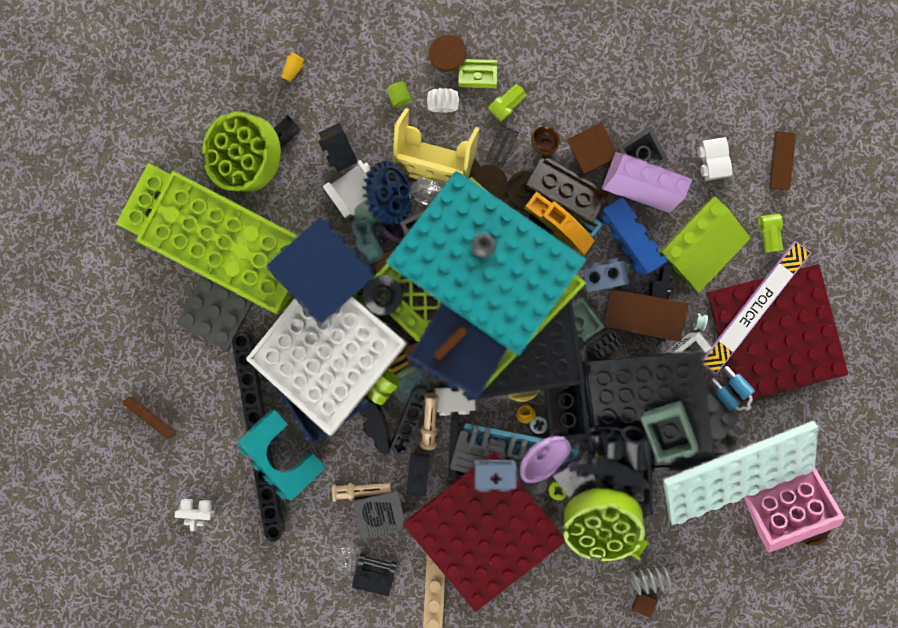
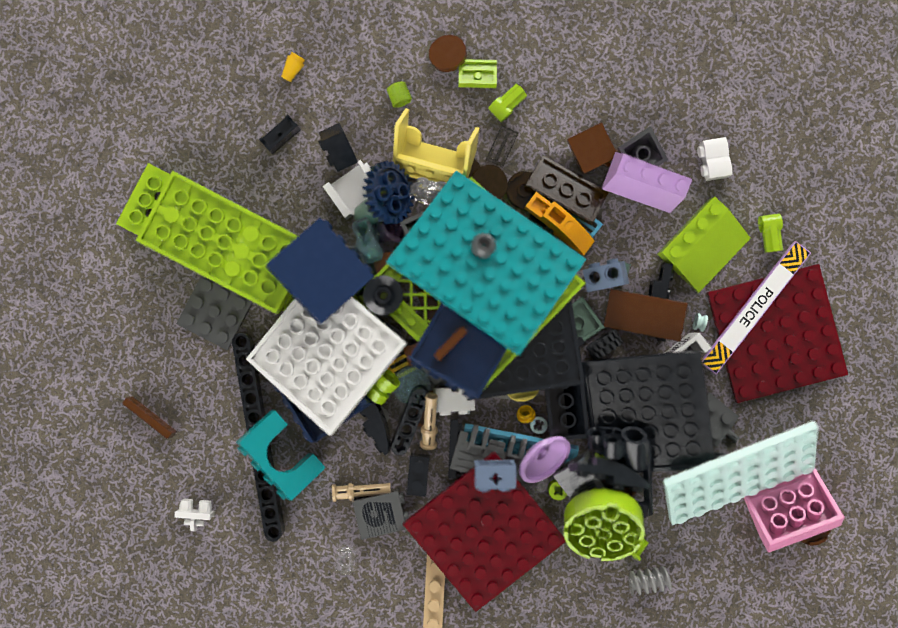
lime brick [202,111,281,193] -> none
black plate [352,553,397,597] -> none
white gear [427,88,459,113] -> none
reddish brown hair [531,125,560,155] -> none
blue wedge [600,197,668,276] -> none
reddish brown tile [631,592,658,618] -> none
sand green window [641,401,698,463] -> none
dark azure piece [709,366,755,412] -> none
reddish brown tile [769,131,796,191] -> none

